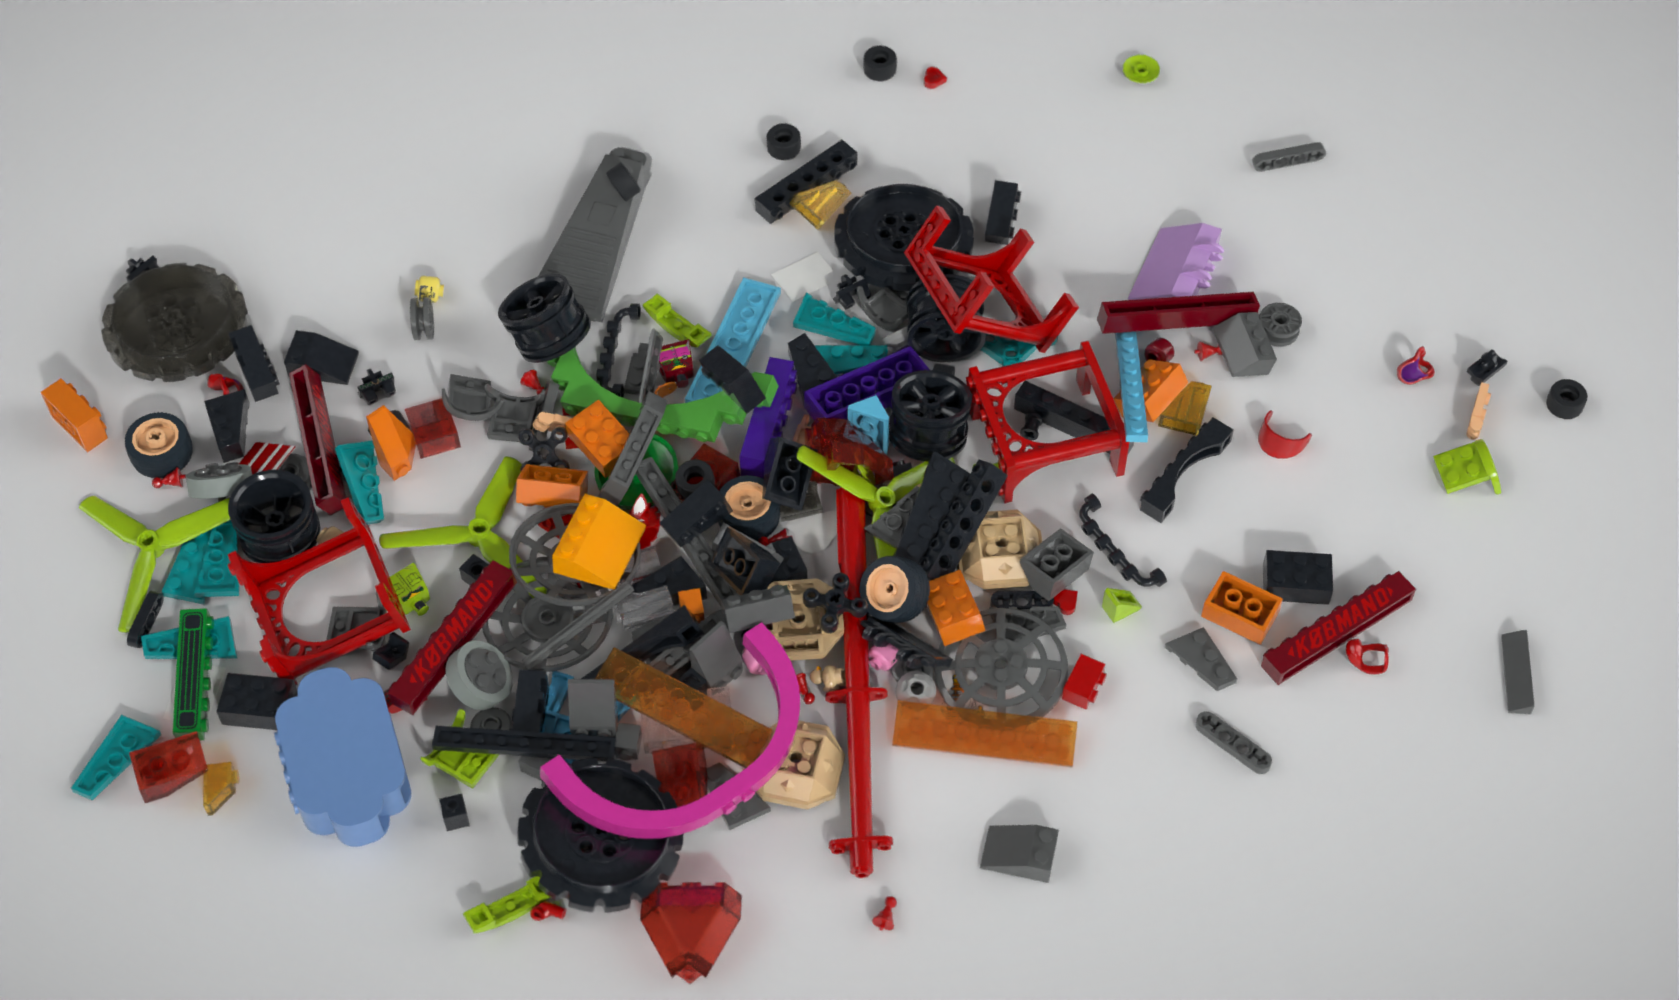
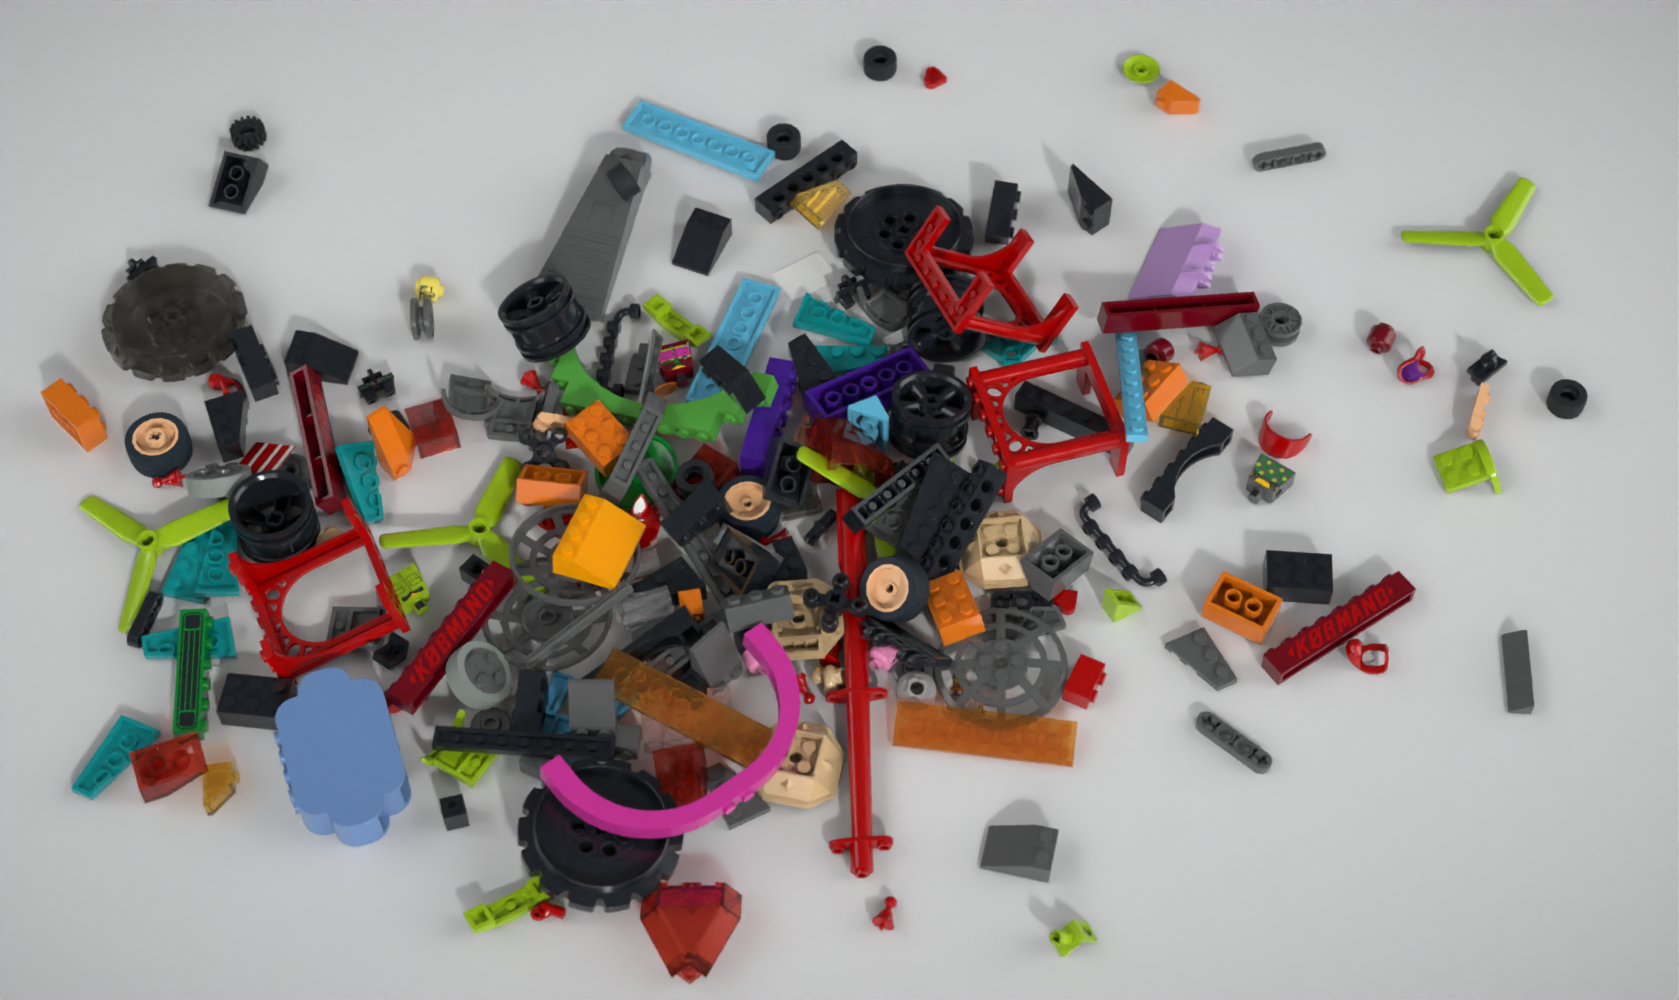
none -> black slope [209,151,269,215]
none -> black tyre [229,116,267,152]
none -> medium azure plate [622,100,775,182]
none -> black slope [672,207,732,276]
none -> black axle [803,509,837,546]
none -> red piece [819,640,843,669]
none -> black brick [841,442,951,535]
none -> lime bracket [1049,920,1098,957]
none -> black slope [1068,164,1113,236]
none -> orange slope [1155,80,1201,115]
none -> dark grey torso [1246,453,1296,504]
none -> dark red head [1366,323,1396,354]
none -> lime piece [1401,177,1554,306]

